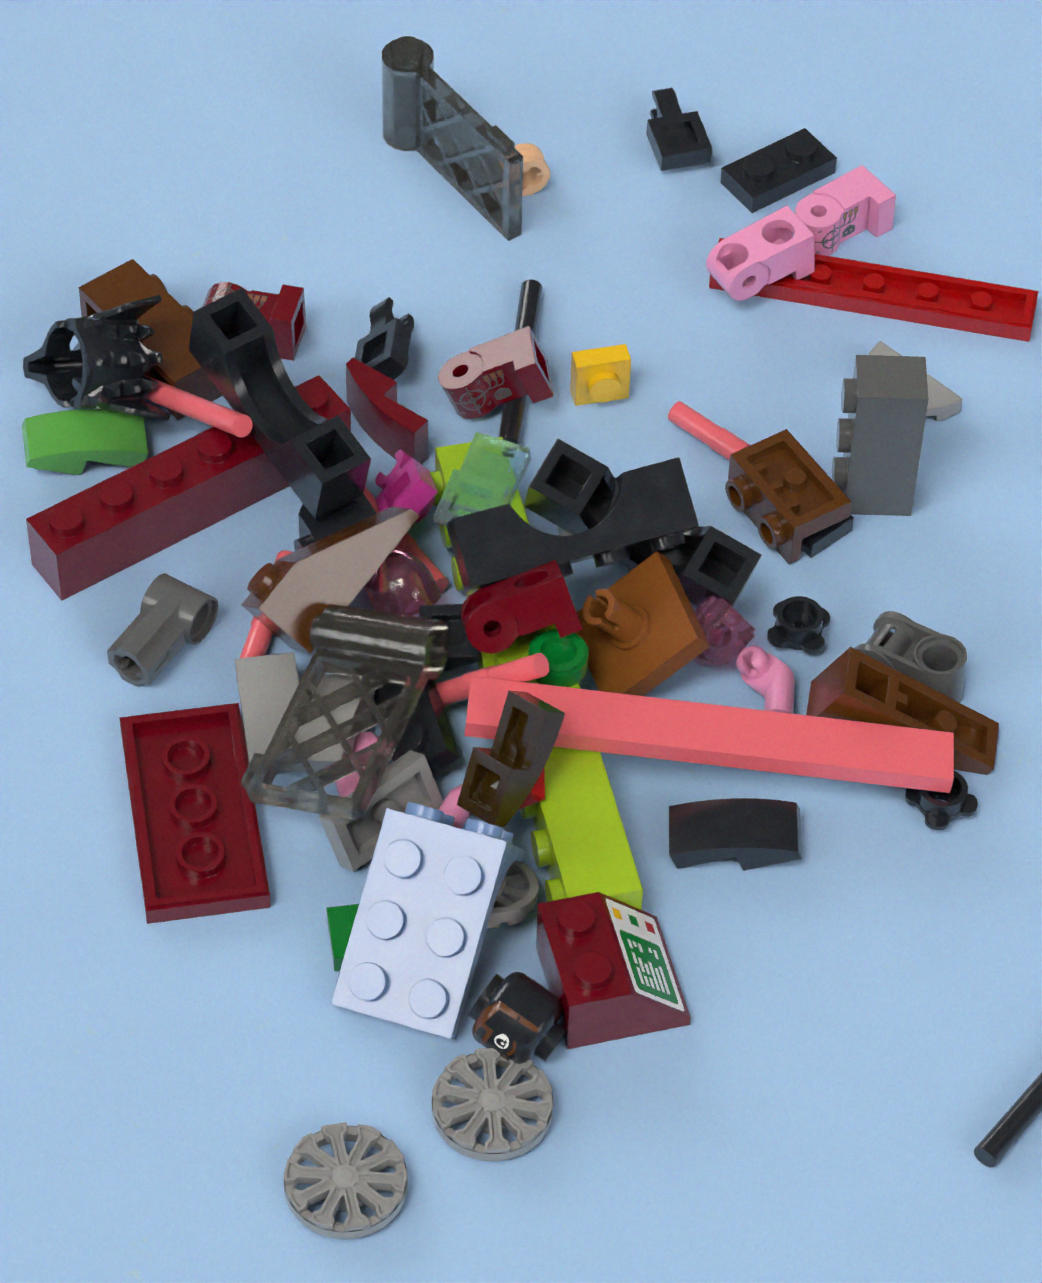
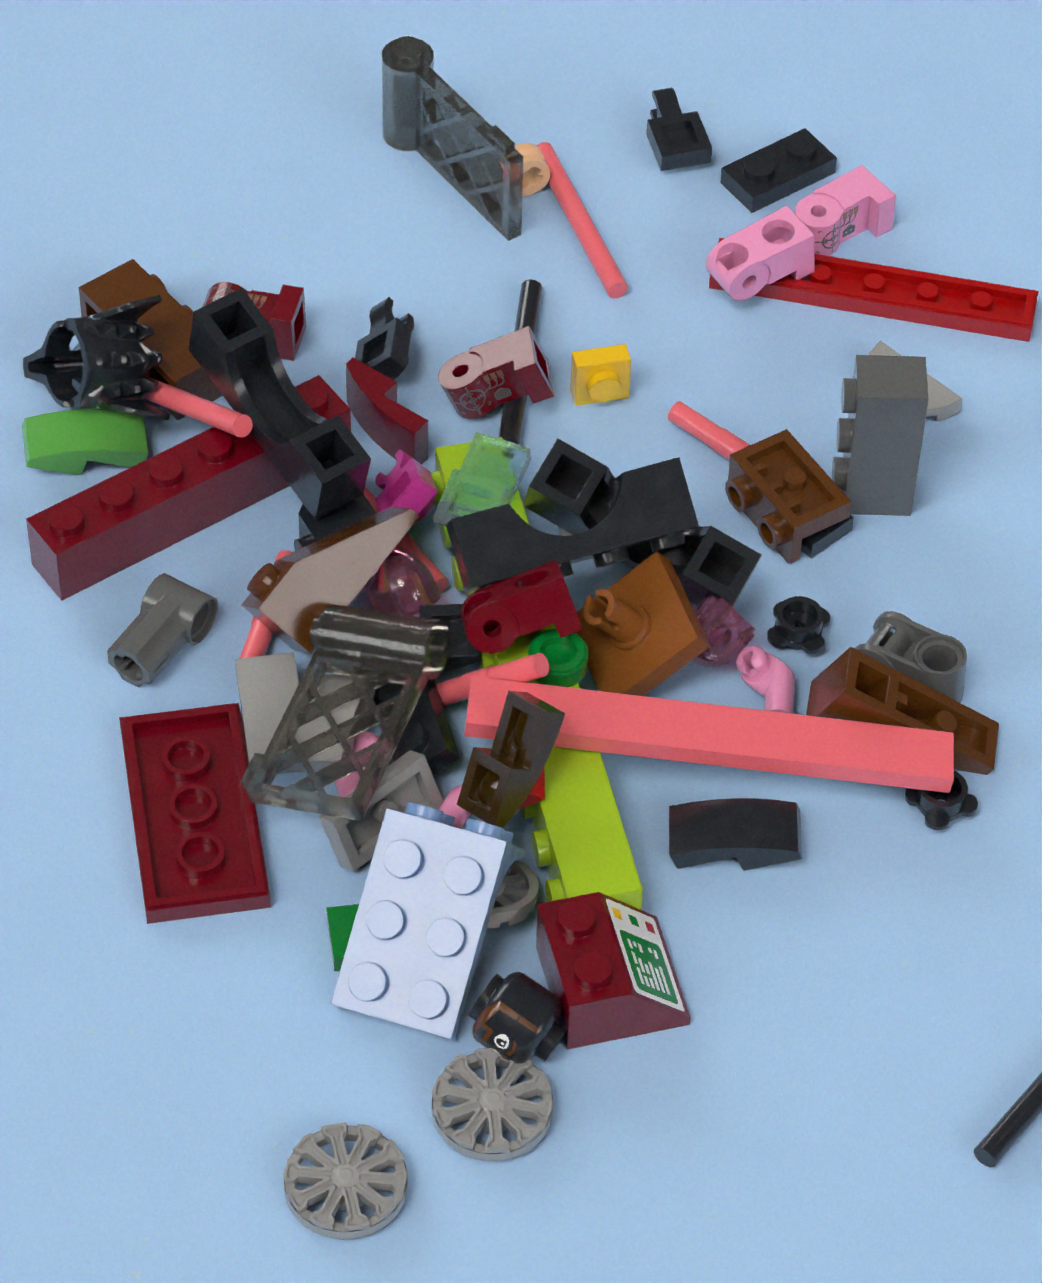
none -> coral bar [536,142,628,298]

